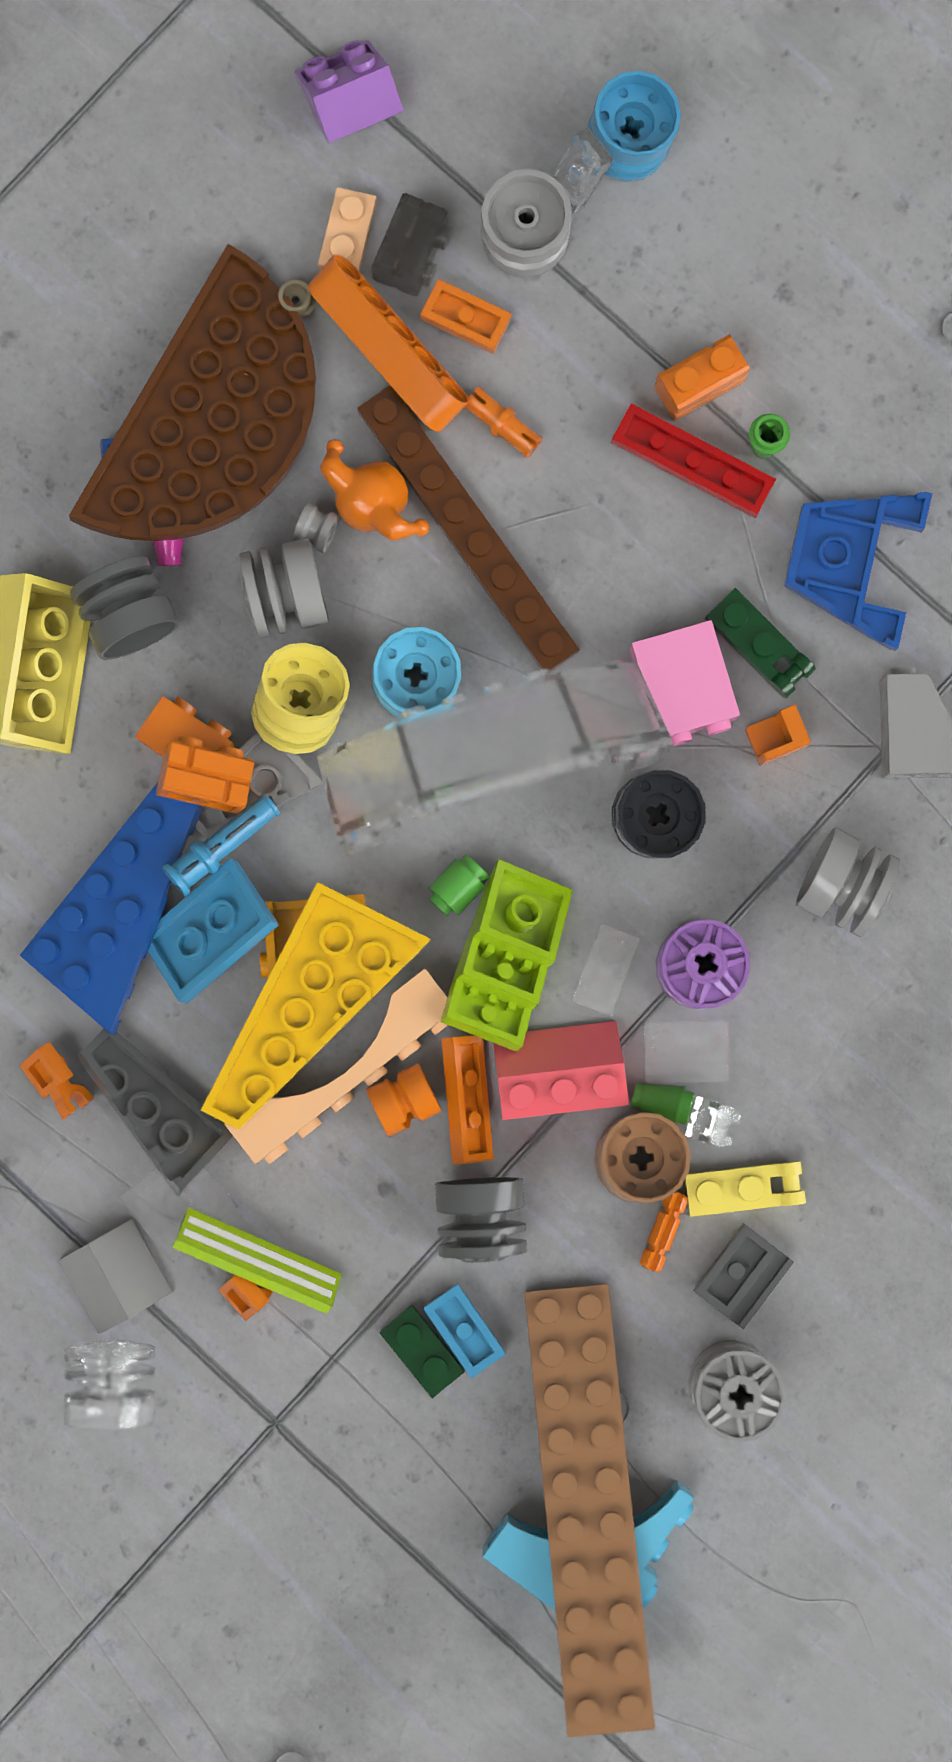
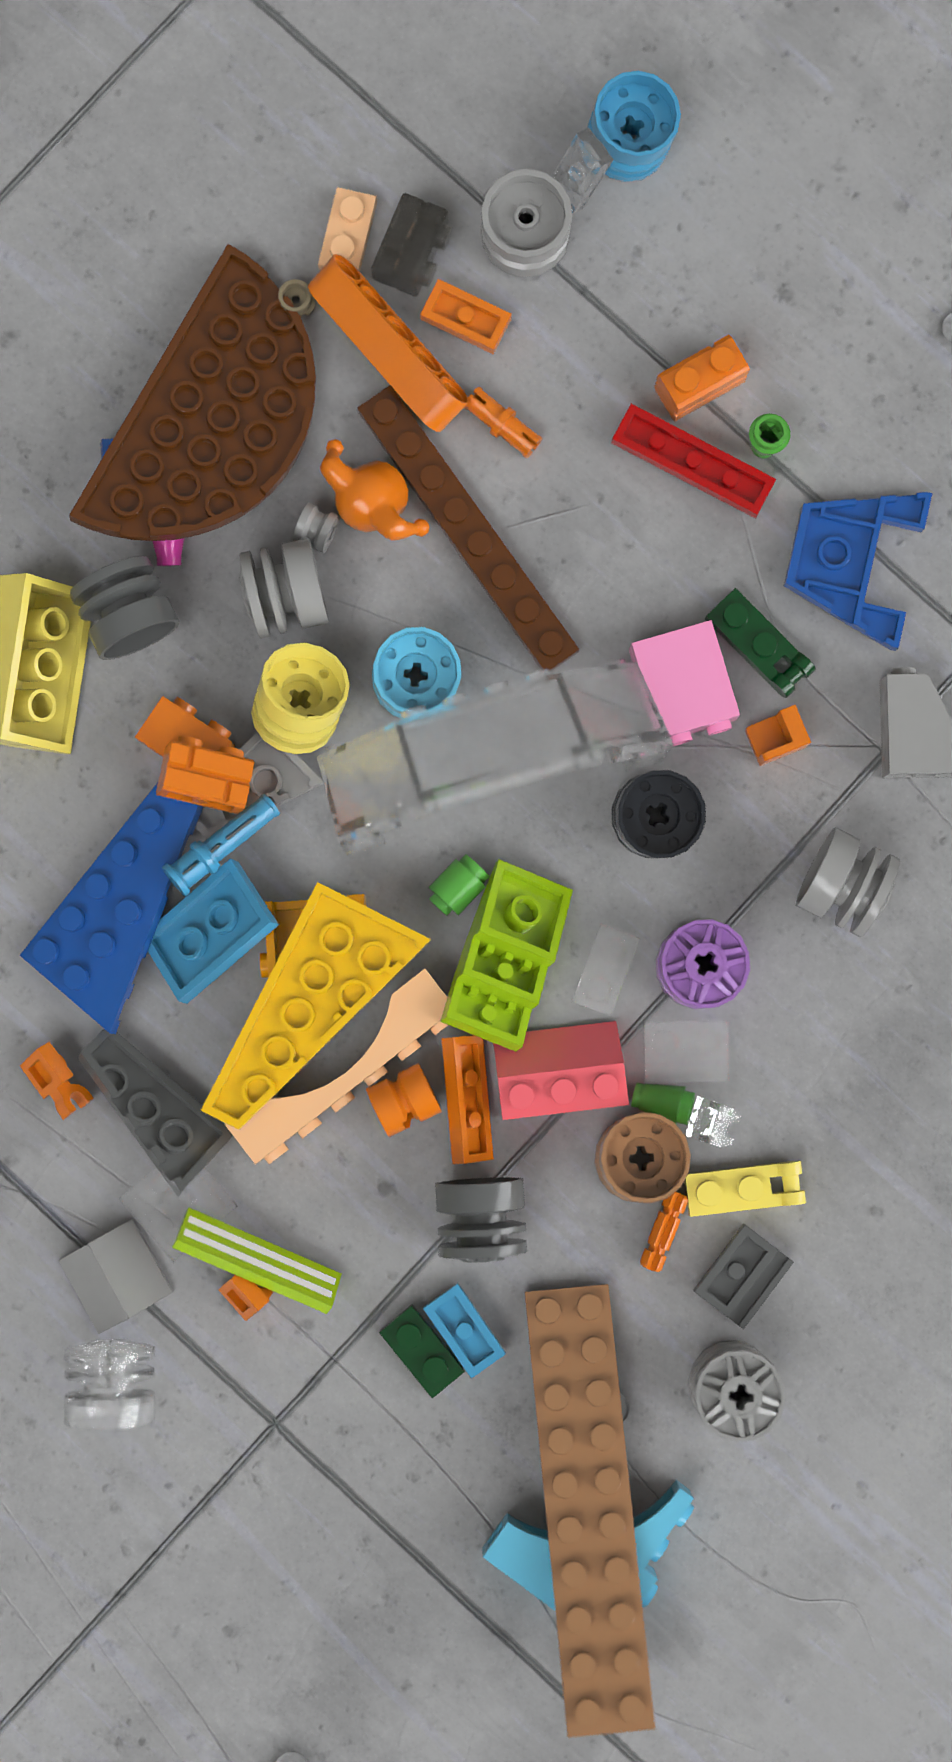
medium lavender slope [294,40,404,143] -> none

